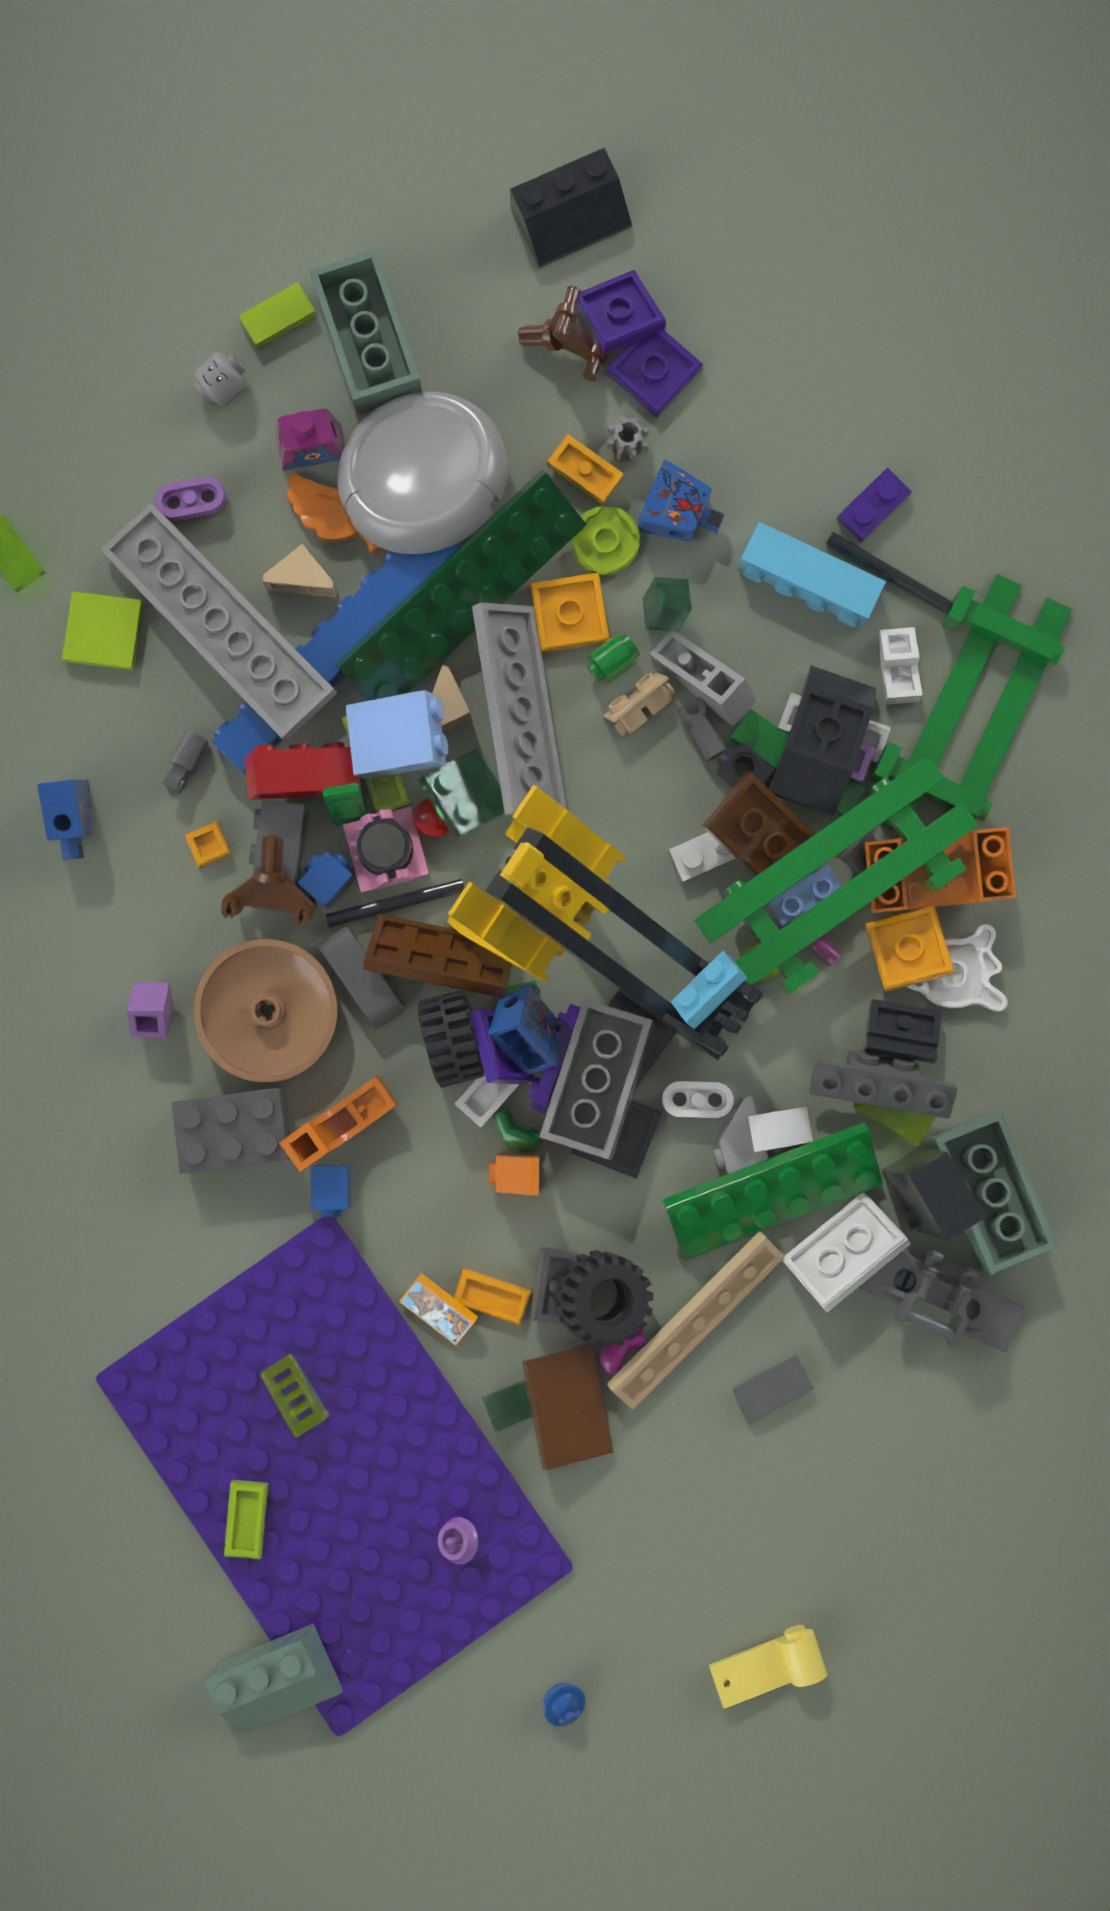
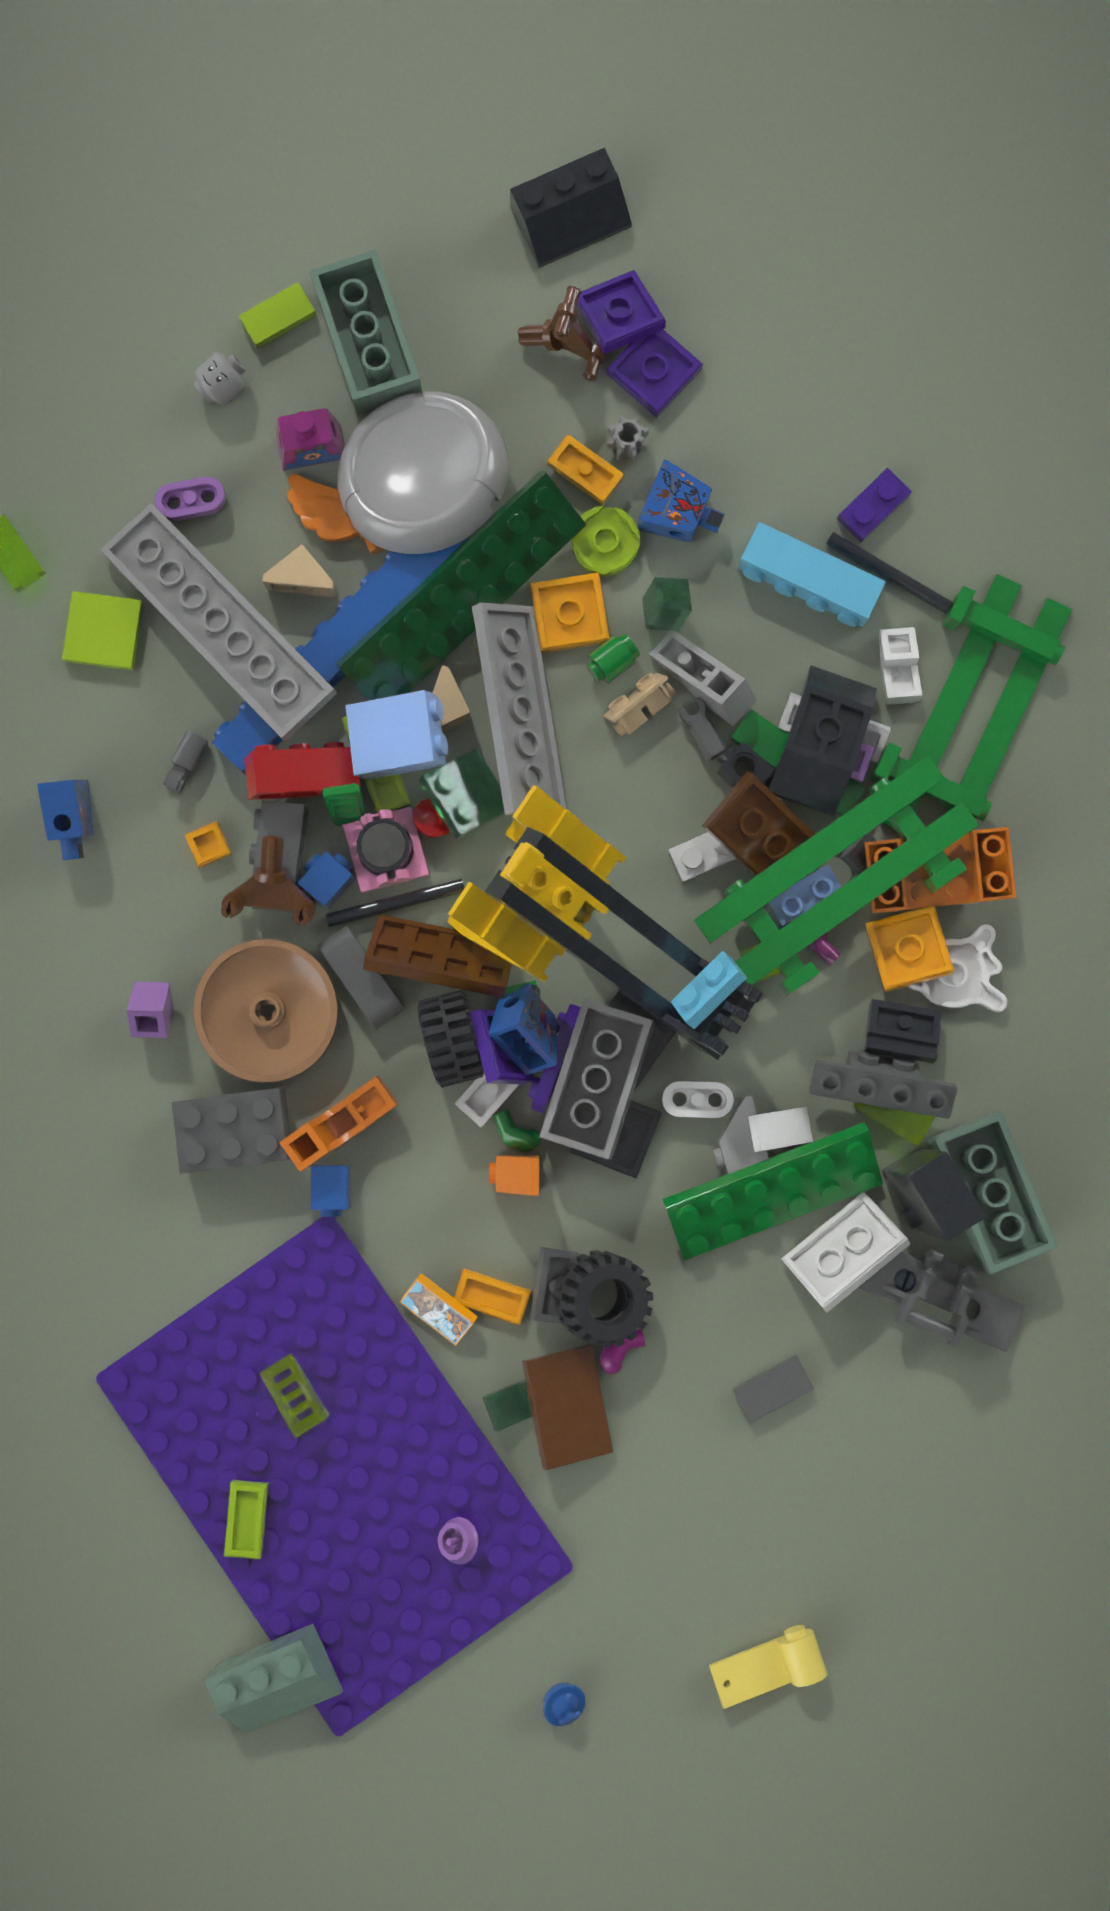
tan plate [607,1231,785,1410] -> none

